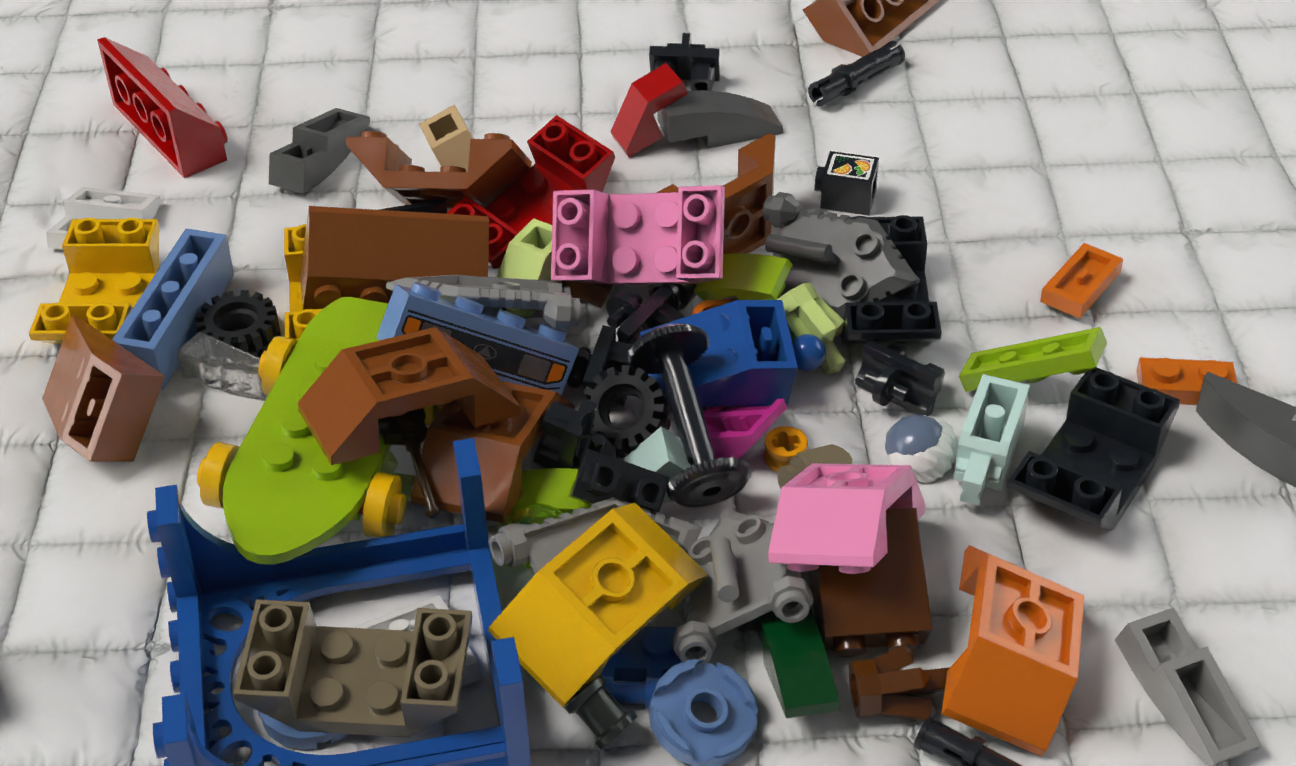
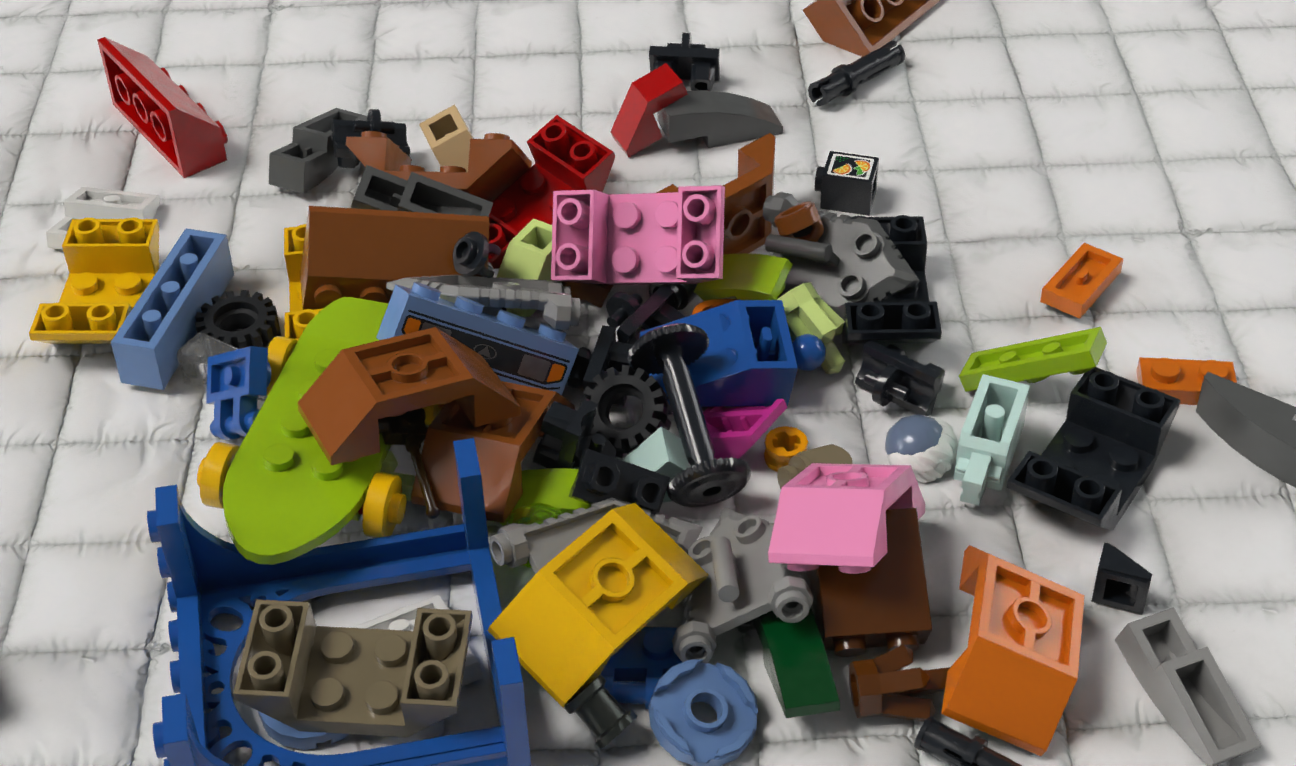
dark orange slope [42,316,165,462] -> none
none -> blue plate [206,346,272,441]
none -> black hips [331,109,410,168]
none -> dark grey slope [350,165,493,217]
none -> black plate [453,231,501,278]
none -> dark orange tile [774,201,824,242]
none -> black slope [1091,542,1152,614]

